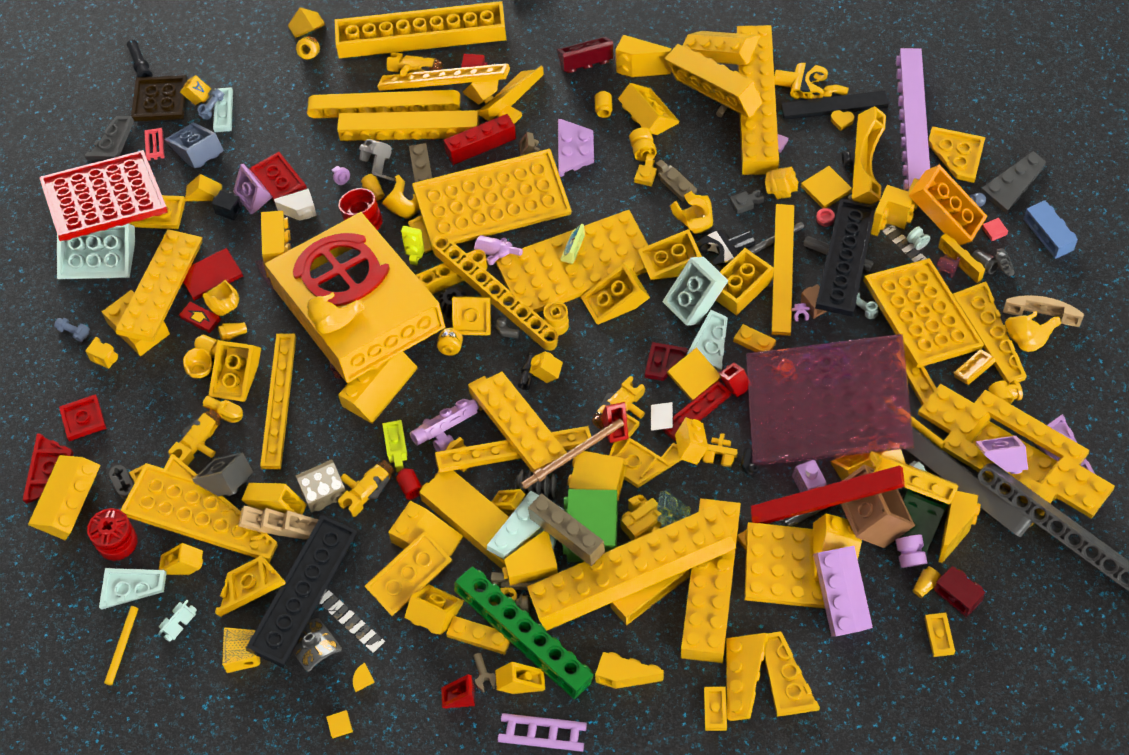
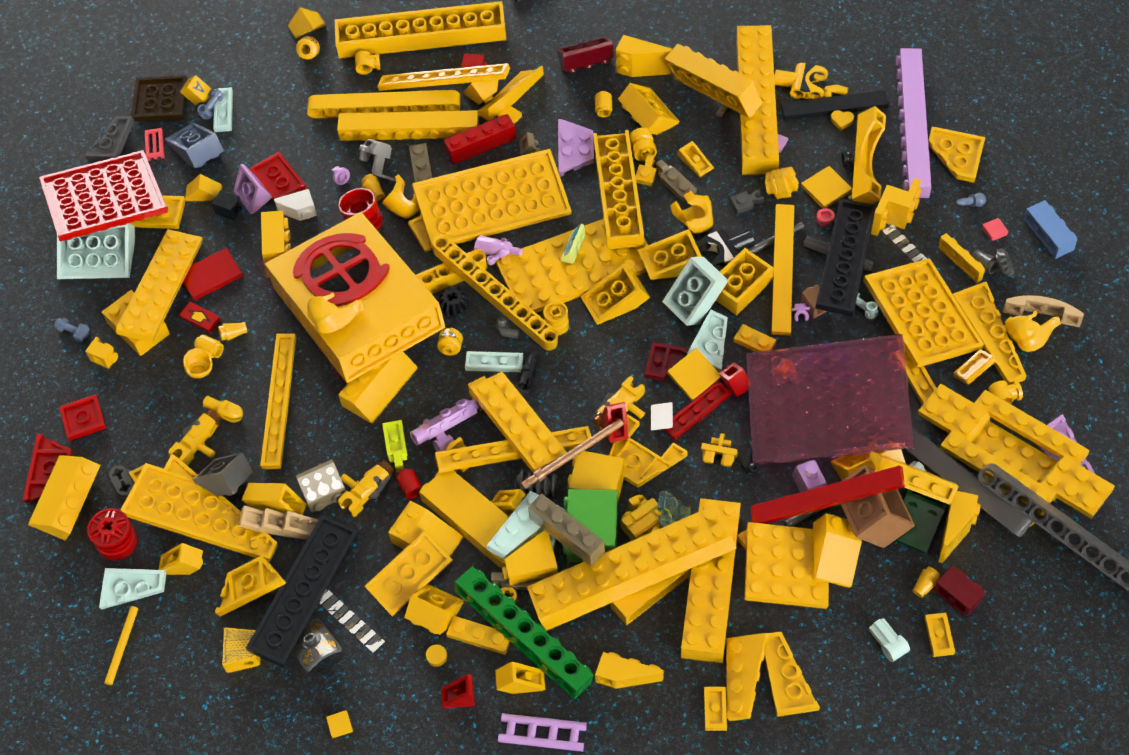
black pin [127,40,153,78] -> none
light aqua hinge [158,600,197,642] -> none
yellow hair [202,280,239,316] -> none
yellow slope [208,340,261,402] -> none
yellow tile [353,663,375,692] -> none
yellow piece [387,52,443,76] -> none
neon yellow hinge [401,226,424,266] -> none
yellow tile [452,296,491,335] -> none
dark tan bar [473,653,496,693] -> none
dark tan plate [516,594,531,612] -> none
yellow brick [530,351,563,383] -> none
yellow brick [675,417,708,465] -> none
yellow slope [682,31,760,65] -> none
lavender slope [813,546,873,636] -> none
yellow piece [885,399,946,449] -> none
lavender wheel [895,535,927,568] -> none
light aqua wheel [906,227,930,250] -> none
light orange brick [909,164,987,246] -> none
clear pink brick [937,254,961,278] -> none
lavender slope [976,436,1028,474] -> none
dark grey wing [981,151,1046,215] -> none
none -> yellow piece [355,51,381,75]
none -> yellow tile [426,645,447,667]
none -> light aqua tile [465,351,524,372]
none -> yellow tile [593,130,644,249]
none -> yellow slope [677,141,714,178]
none -> light aqua piece [869,618,910,662]

